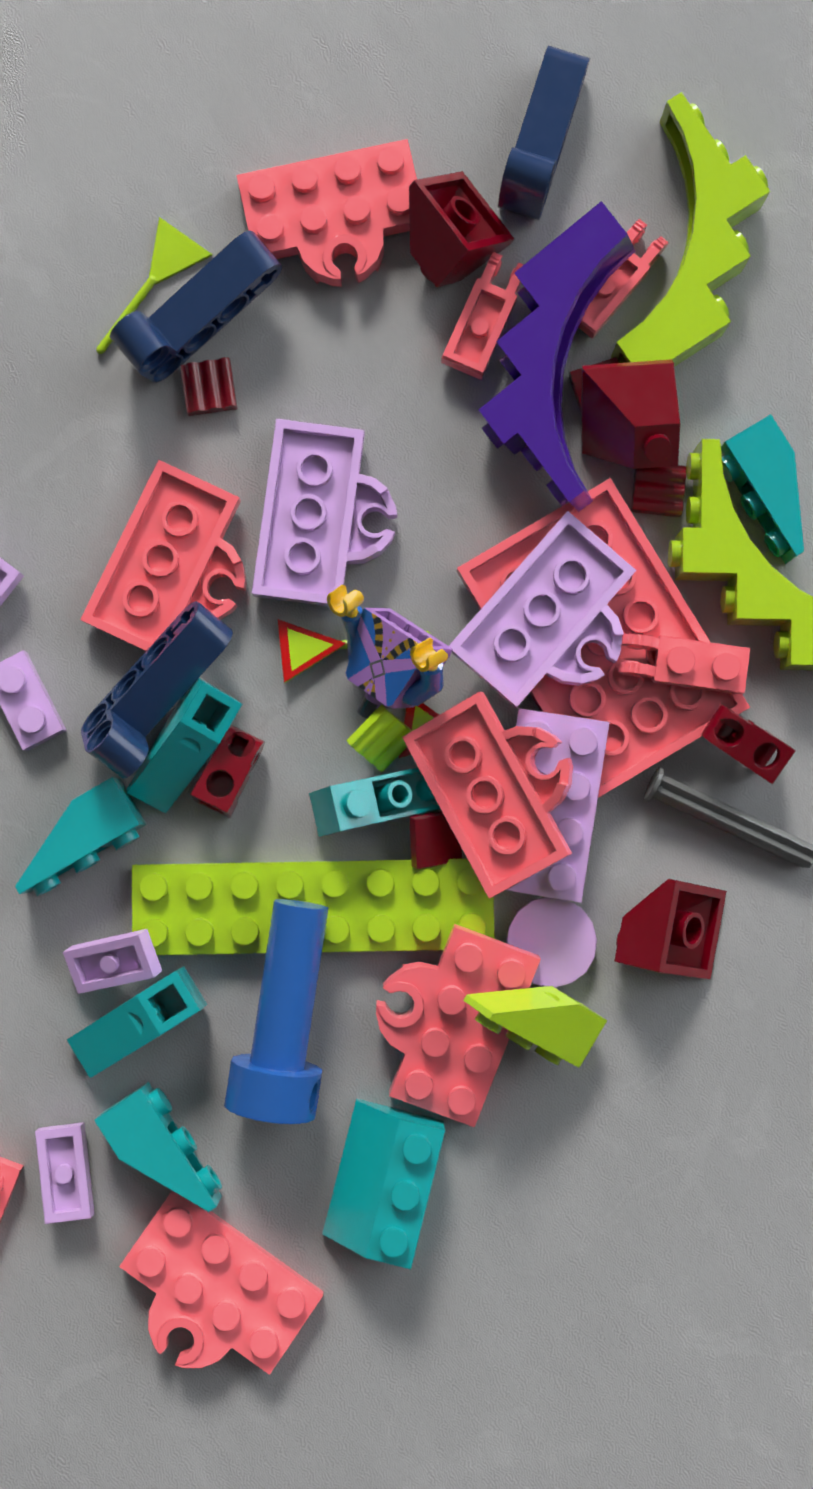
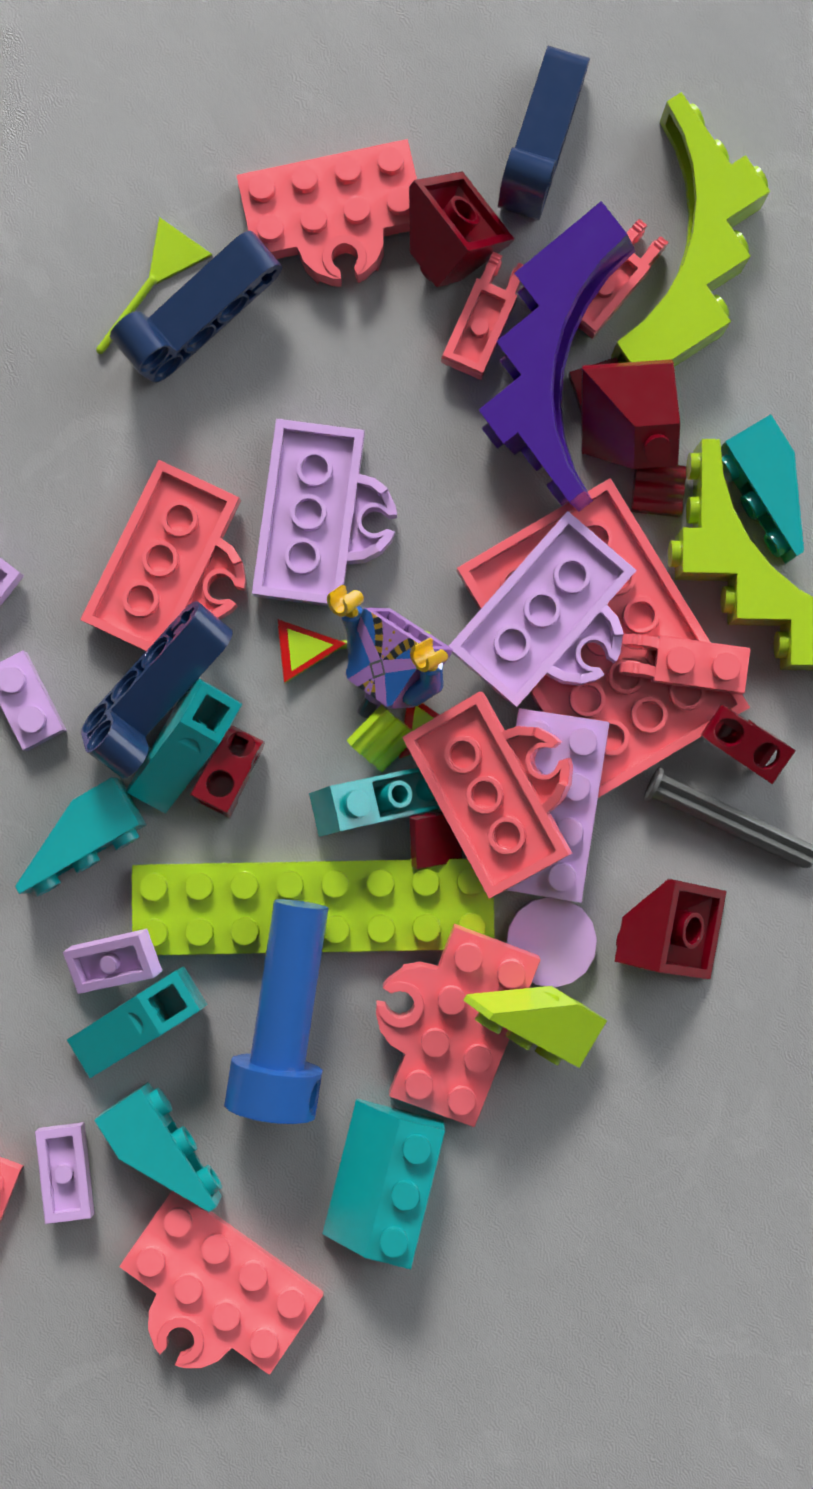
dark red piece [180,357,238,416] -> none

